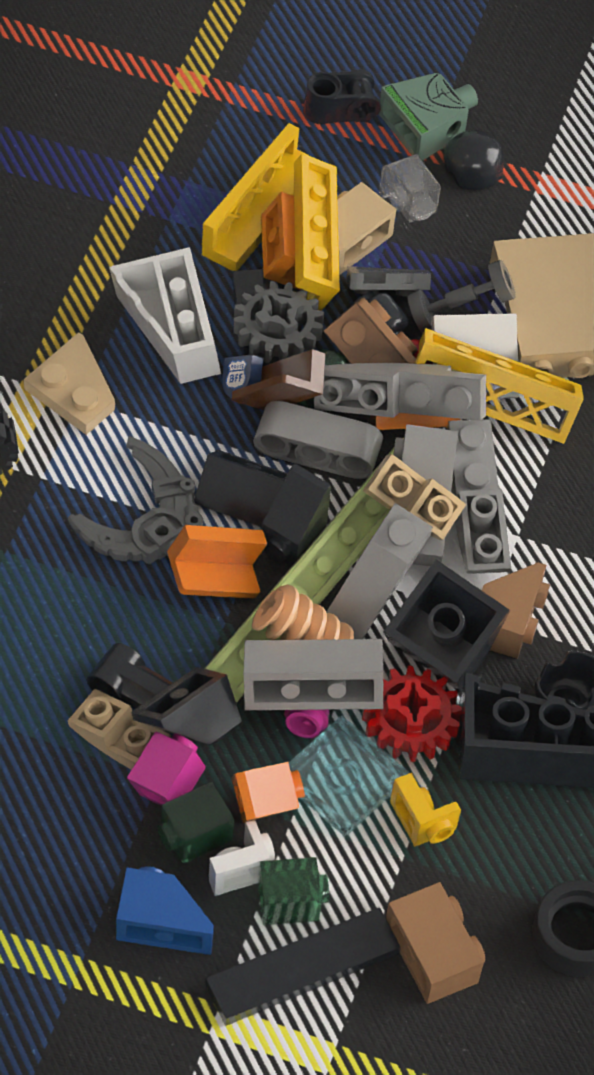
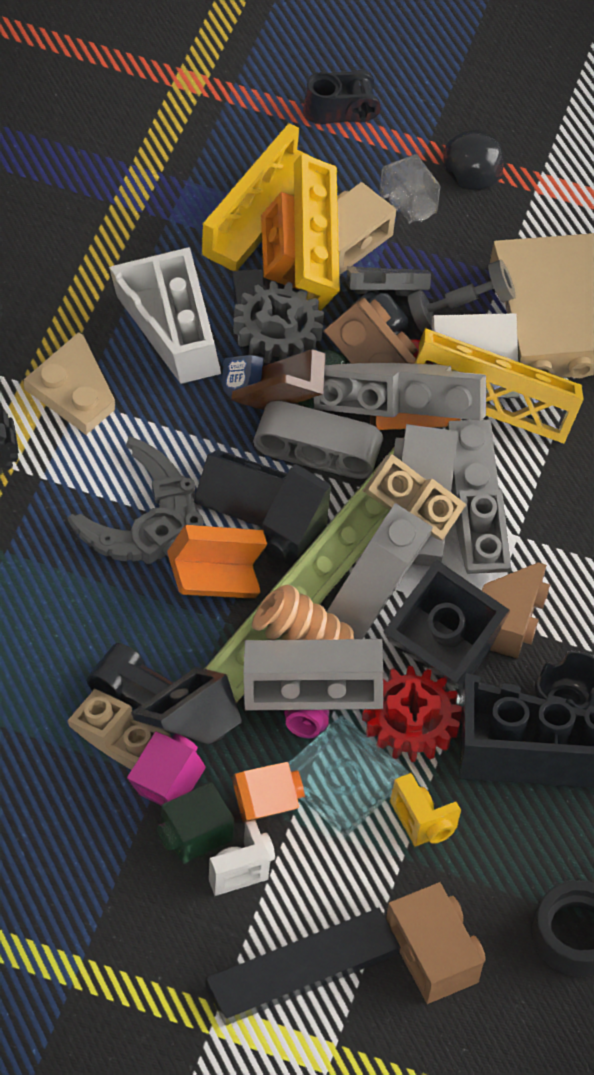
blue slope [116,867,214,955] -> none
clear green brick [258,857,329,925] -> none
sand green torso [379,73,478,163] -> none

